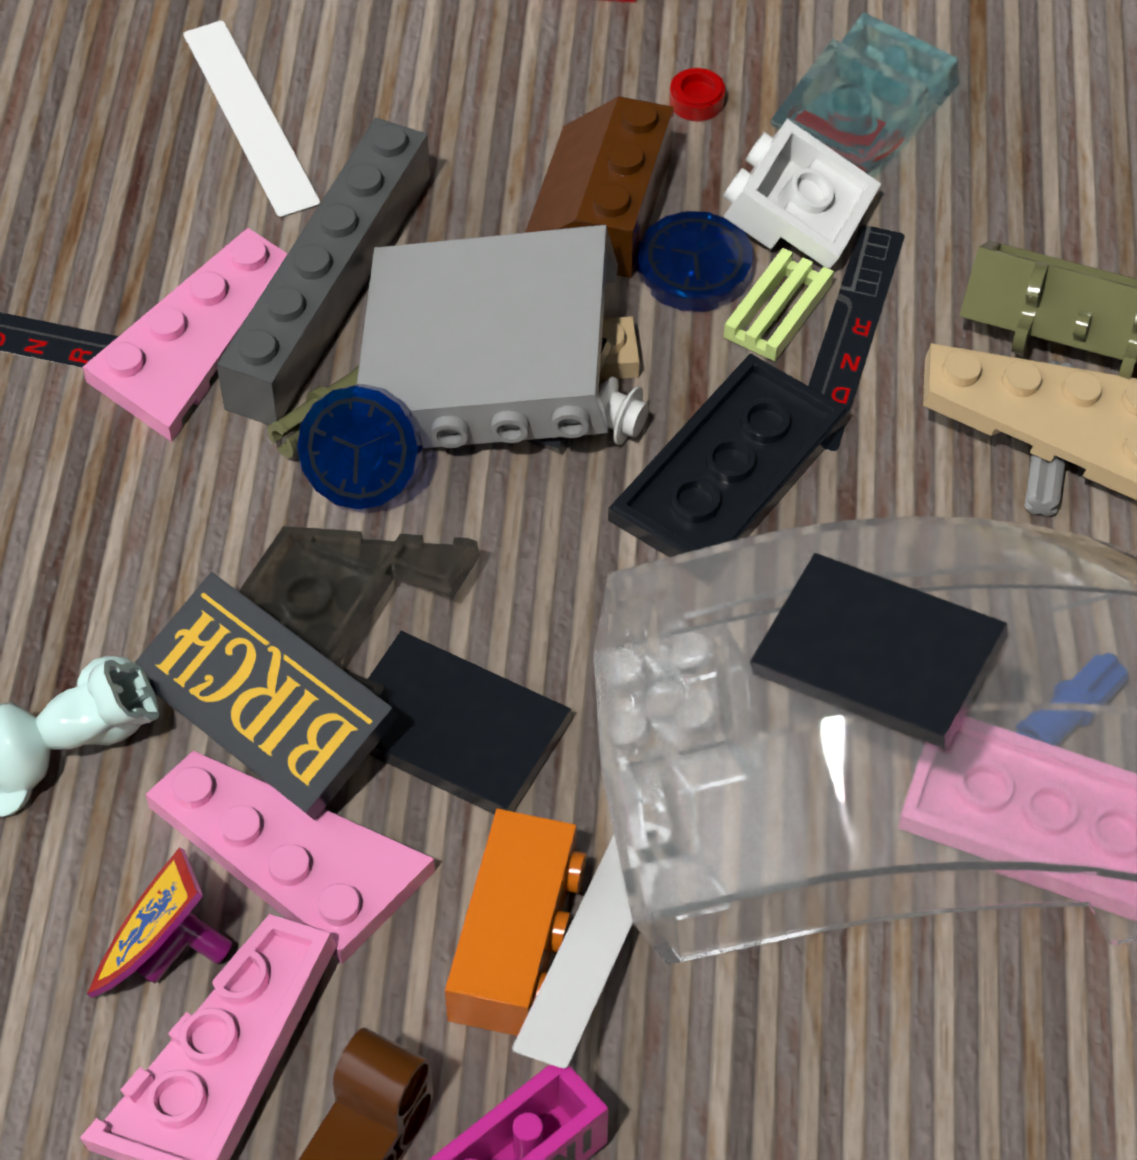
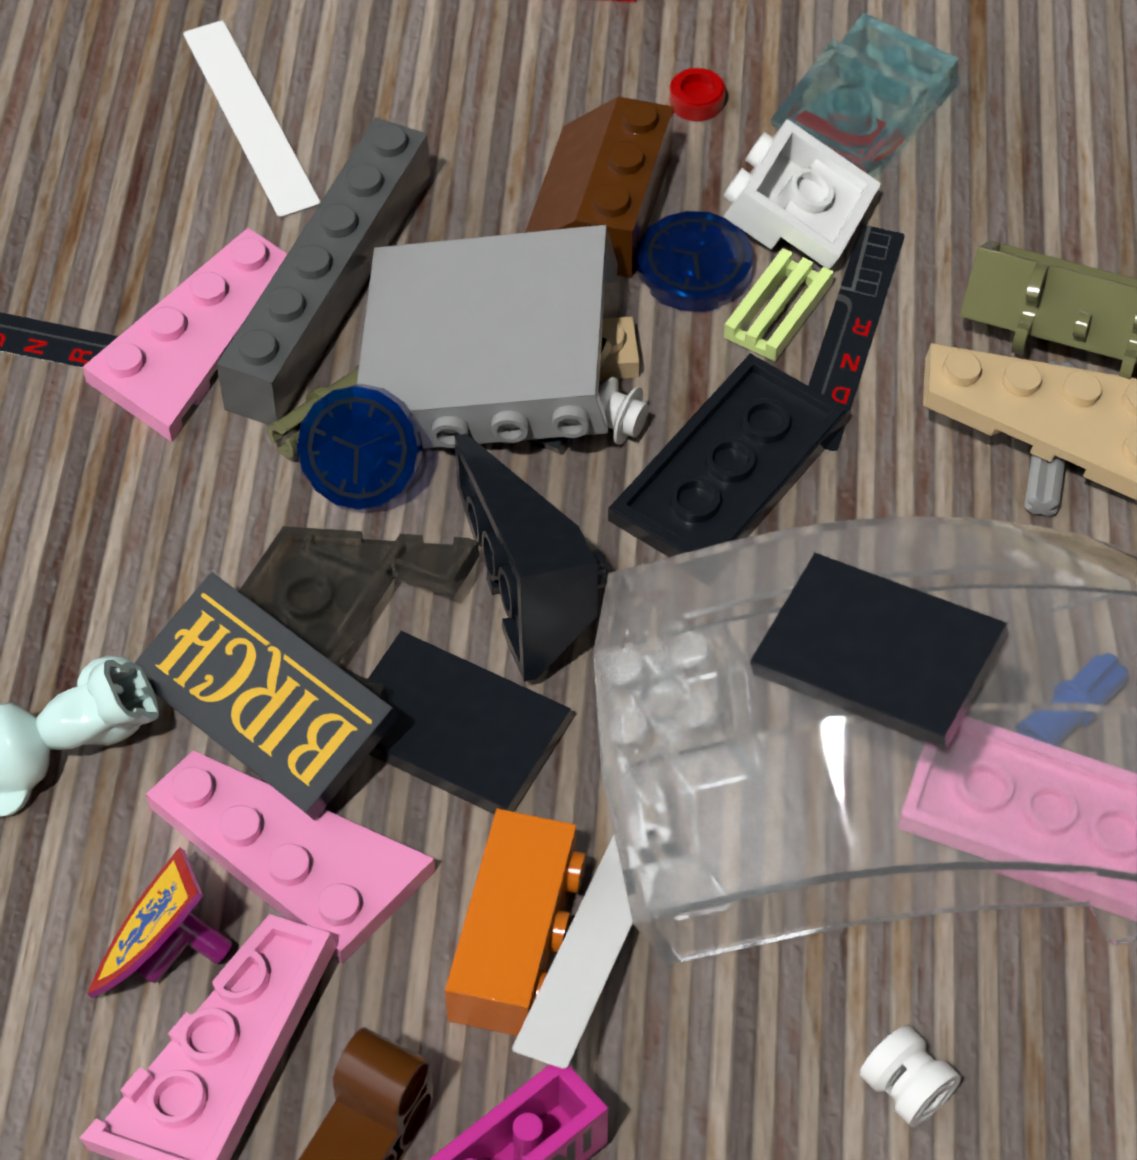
none -> black wedge [454,434,606,682]
none -> white wheel [859,1025,961,1128]

